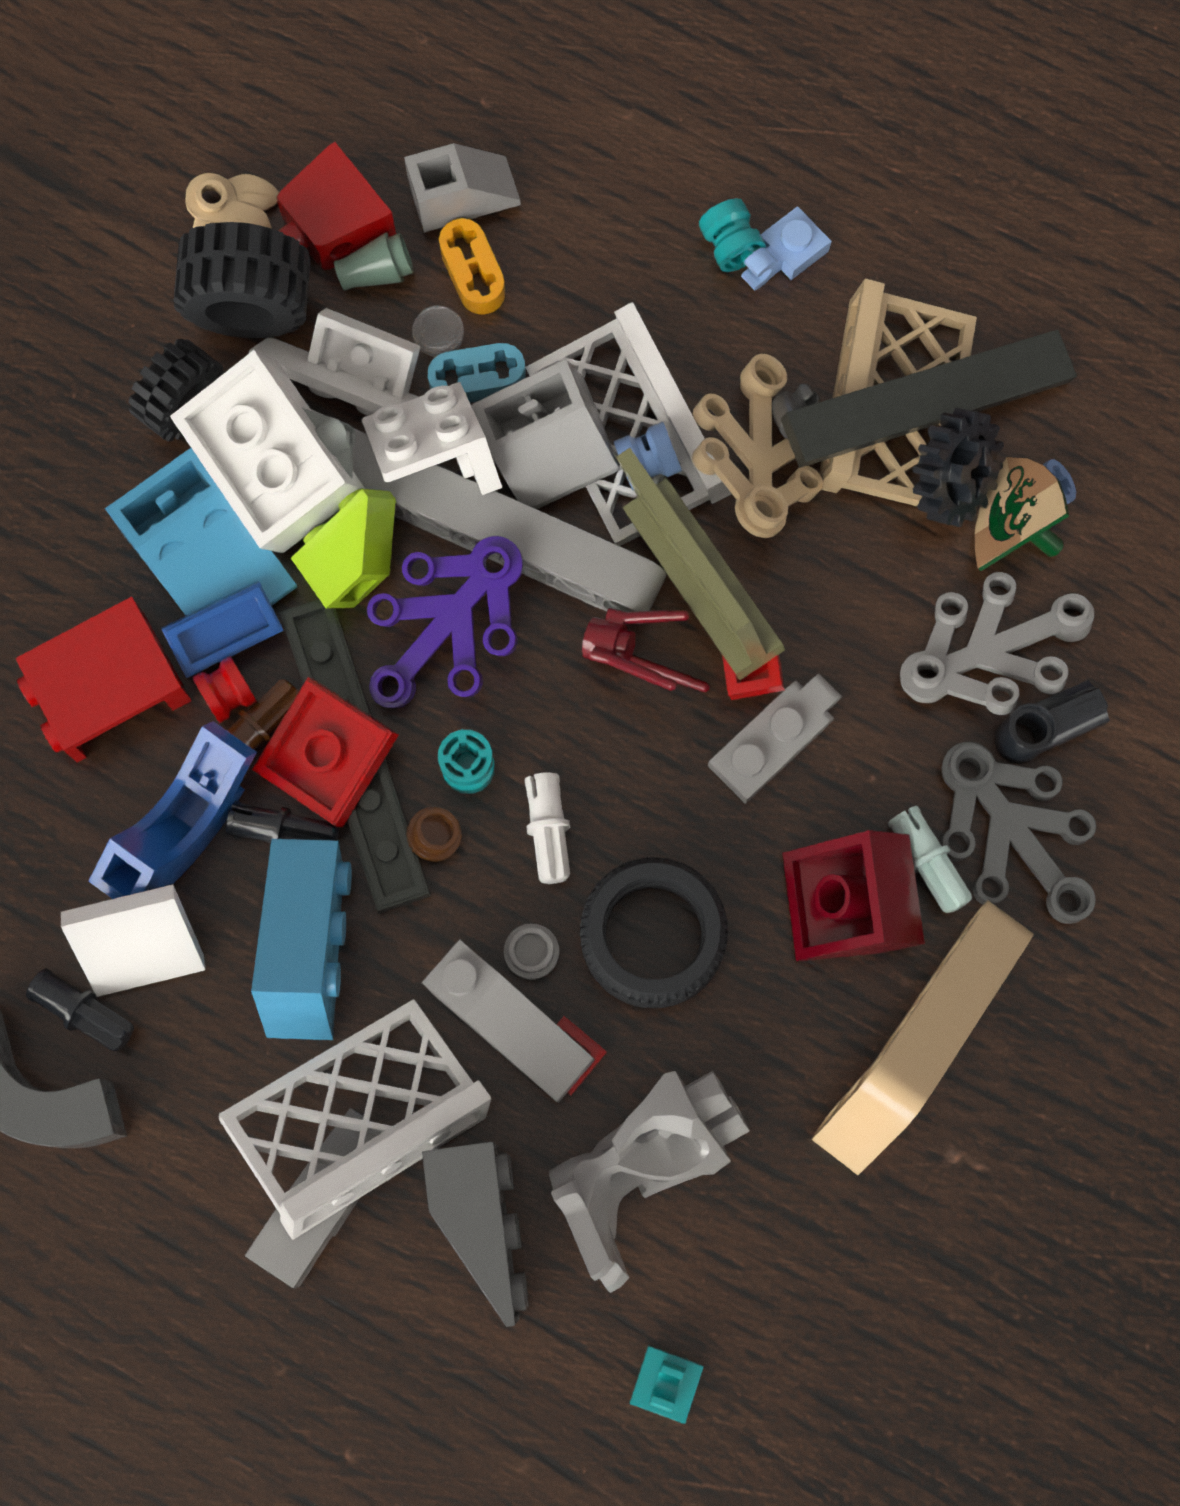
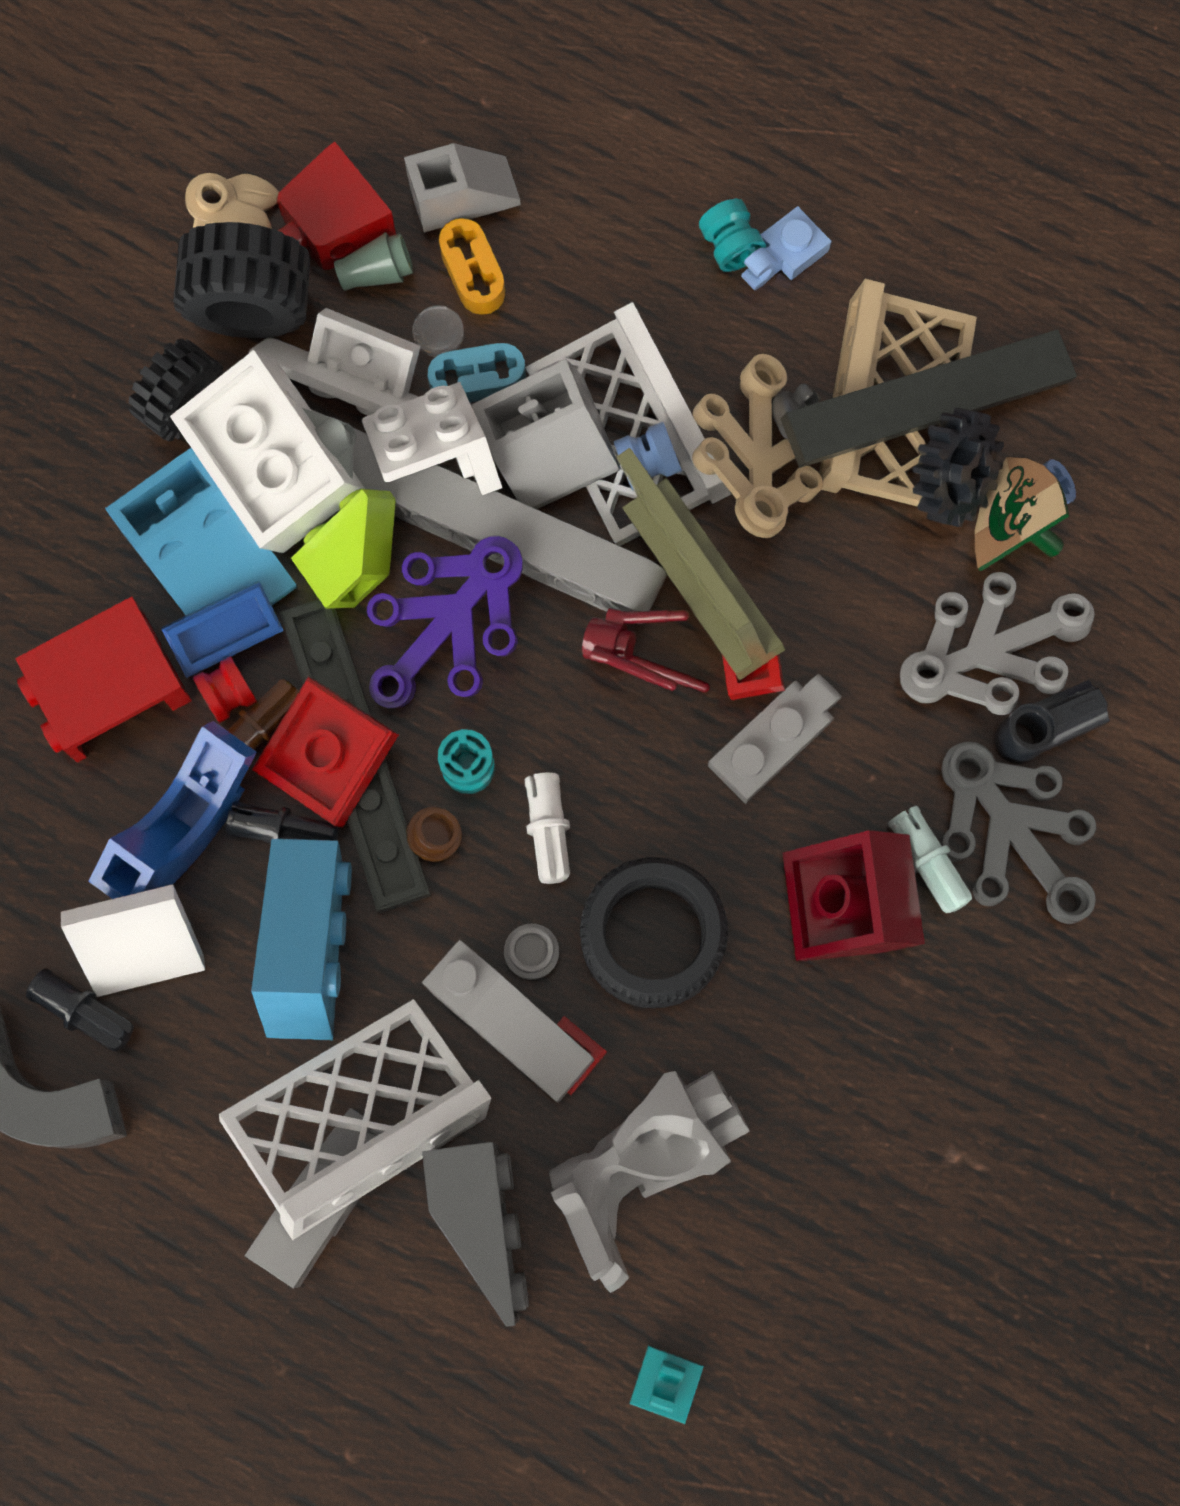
tan beam [812,900,1034,1175] -> none

